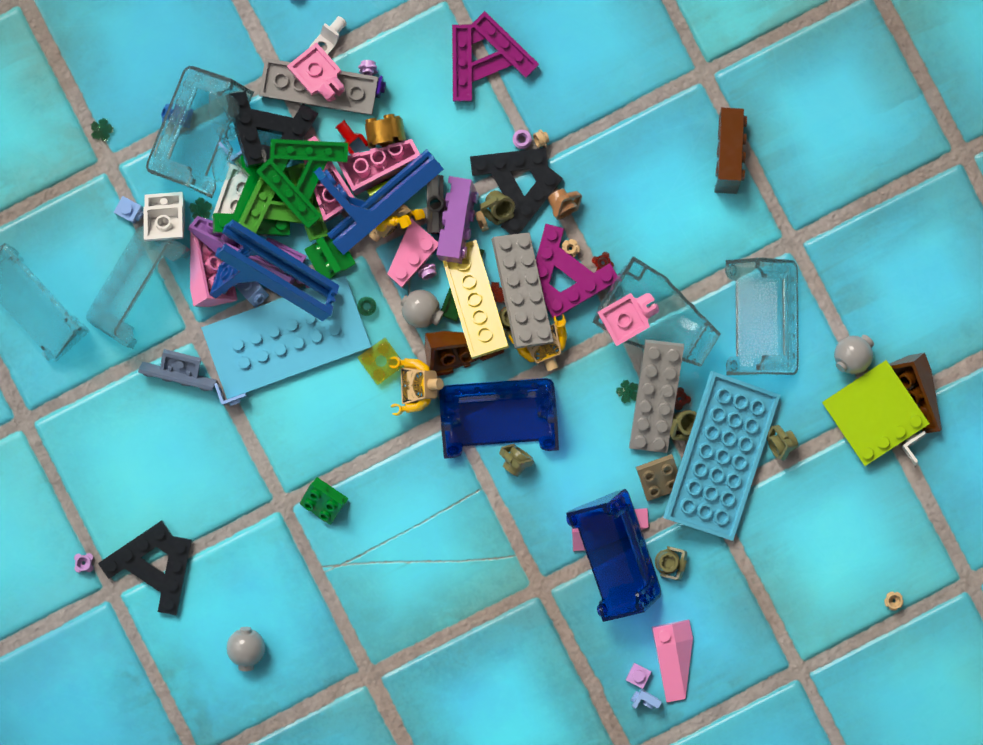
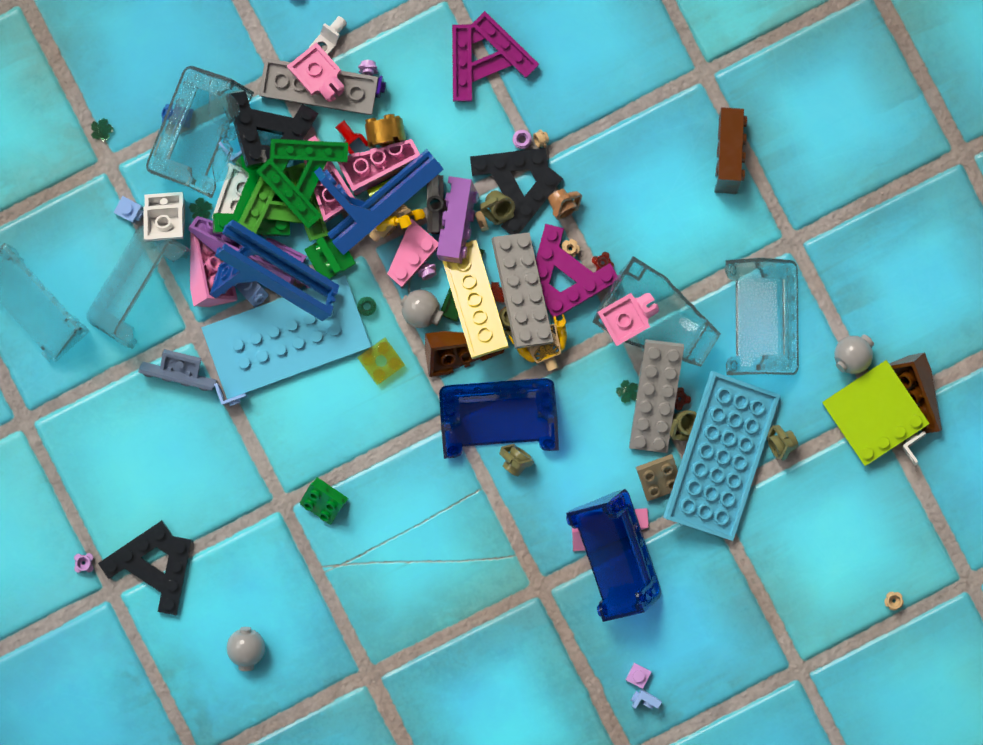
torso [389,356,443,416] -> none
bright pink wedge [652,619,693,703] -> none
olive piece [654,546,687,580] -> none

